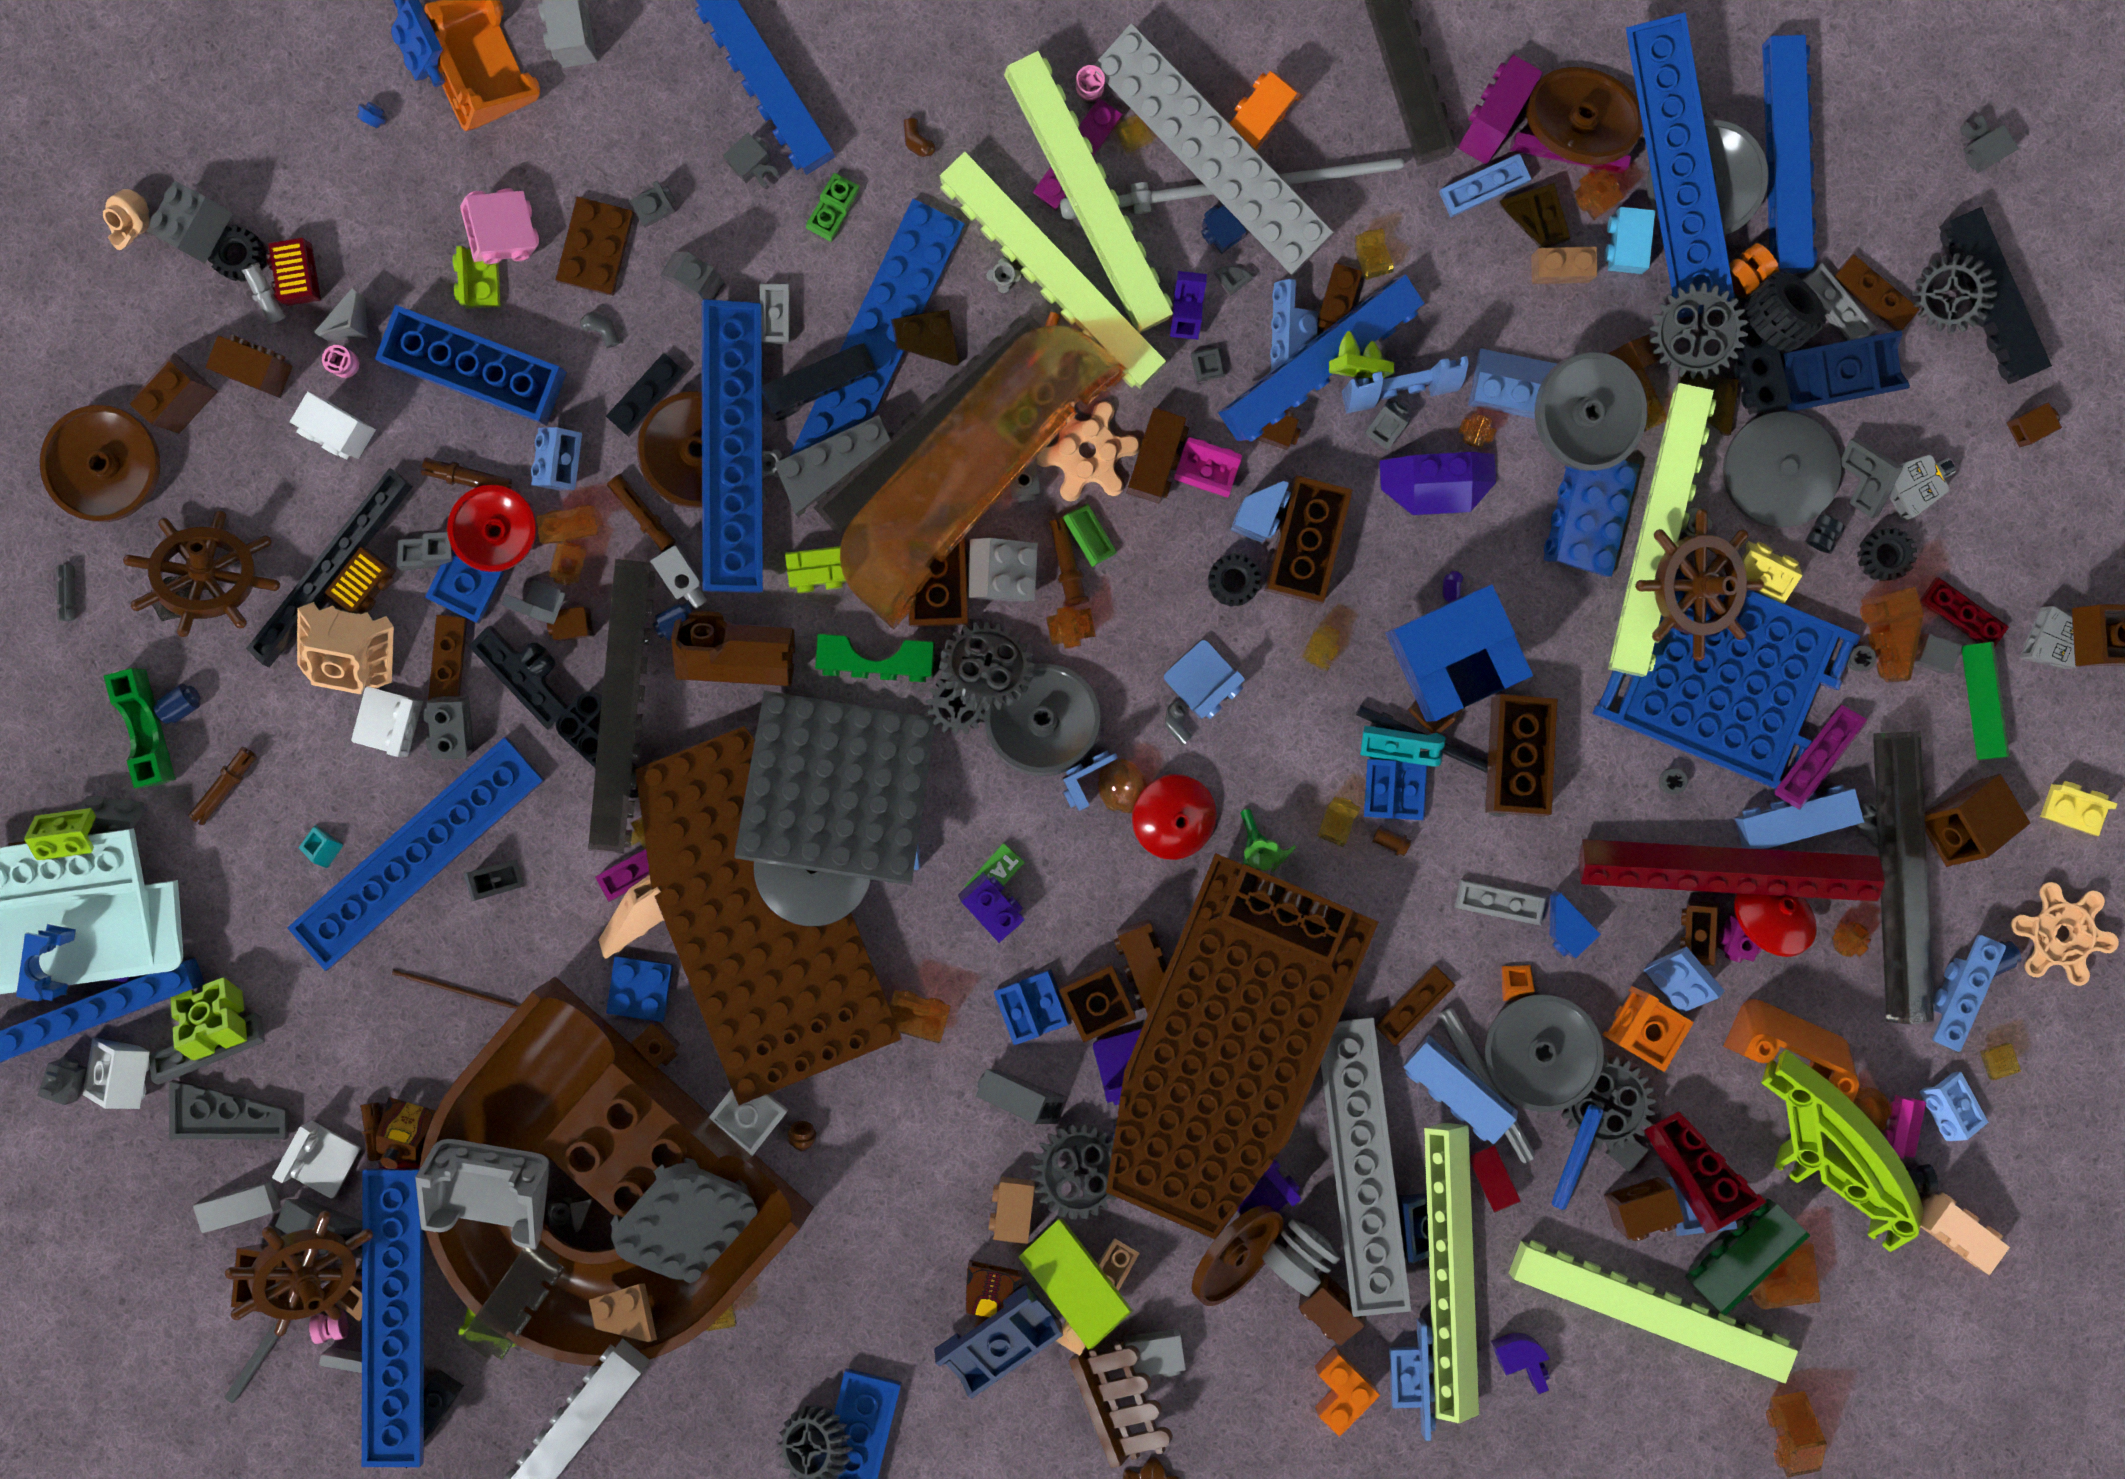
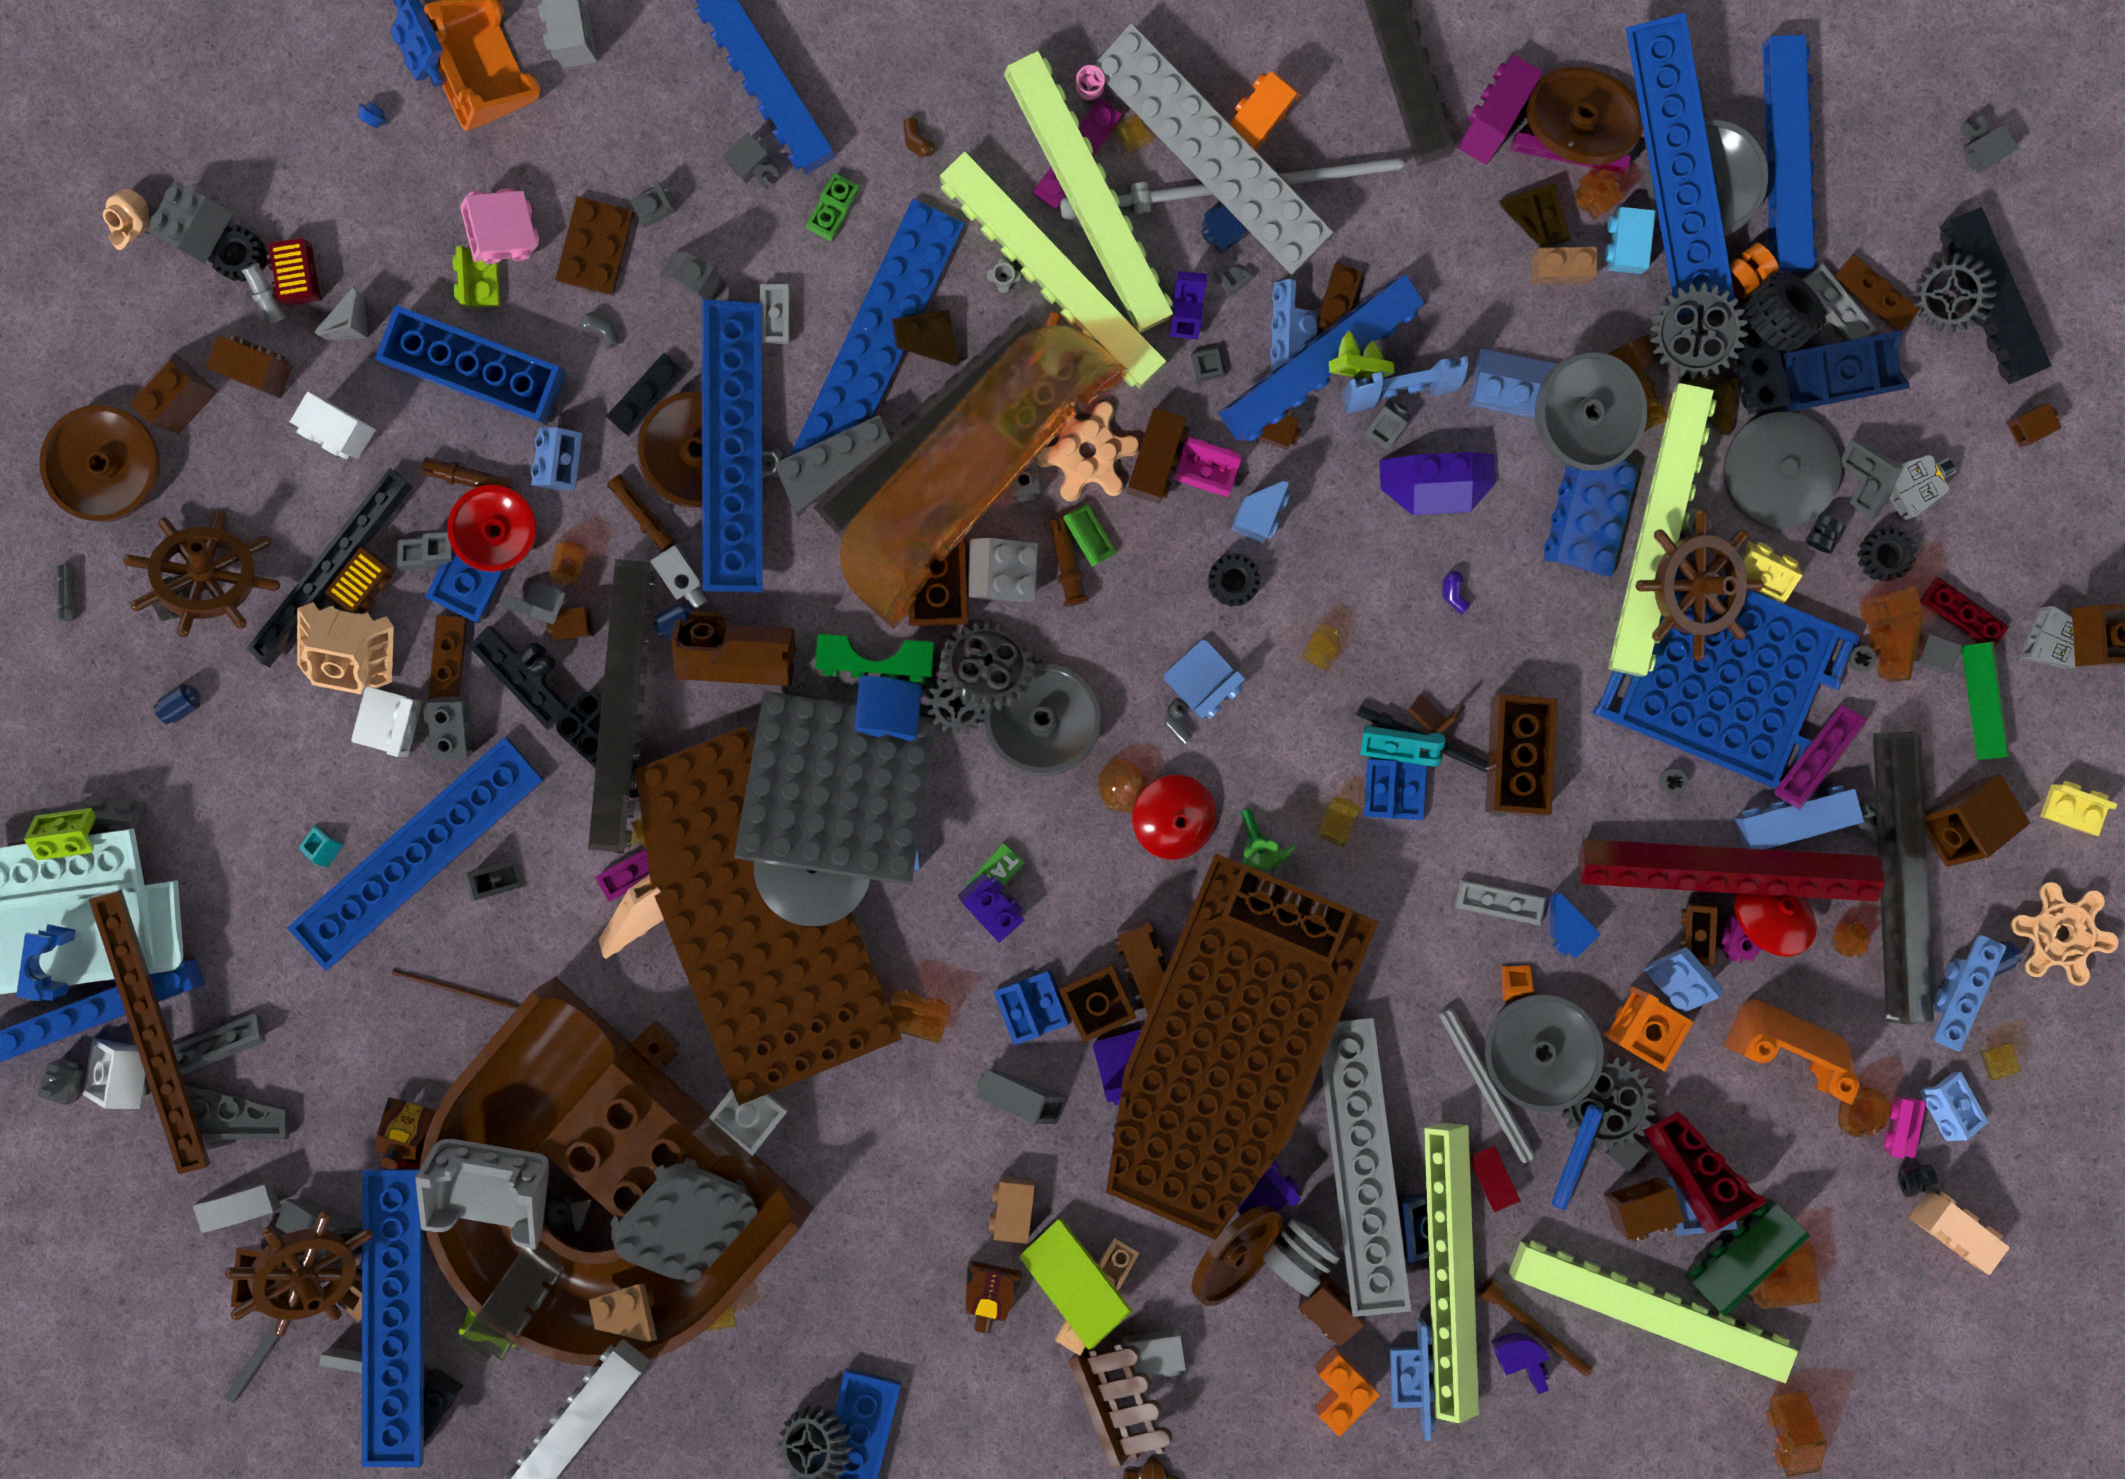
green arch [103,668,176,788] -> none
lime brick [170,977,247,1061] -> none
reddish brown pin [188,747,257,825] -> none
white bracket [272,1121,361,1199] -> none
bright pink wheel [309,1310,349,1344] -> none
bright pink wheel [322,345,360,378] -> none
reddish brown axle [360,1102,383,1161] -> none
clear orange bracket [536,505,603,545] -> none
blue plate [606,956,673,1022] -> none
black beam [761,343,878,421] -> none
lime brick [785,546,849,593] -> none
reddish brown plate [787,1121,816,1152] -> none
dark blue piece [934,1285,1063,1399] -> none
dark grey gear [1031,1124,1116,1220] -> none
clear orange brick [1046,606,1096,649] -> none
medium blue bracket [1063,750,1118,811] -> none
reddish brown brick [1264,475,1353,605] -> none
clear yellow bracket [1355,228,1394,280] -> none
reddish brown pin [1372,825,1411,856] -> none
reddish brown tile [1375,964,1456,1046] -> none
blue piece [1385,584,1533,722] -> none
medium blue brick [1404,1035,1518,1145] -> none
medium blue plate [1439,153,1532,218] -> none
clear orange gear [1458,413,1497,449] -> none
lime piece [1761,1049,1924,1252] -> none
none -> reddish brown plate [89,889,210,1175]
none -> blue slope [854,676,922,741]
none -> reddish brown piece [1478,1277,1592,1376]

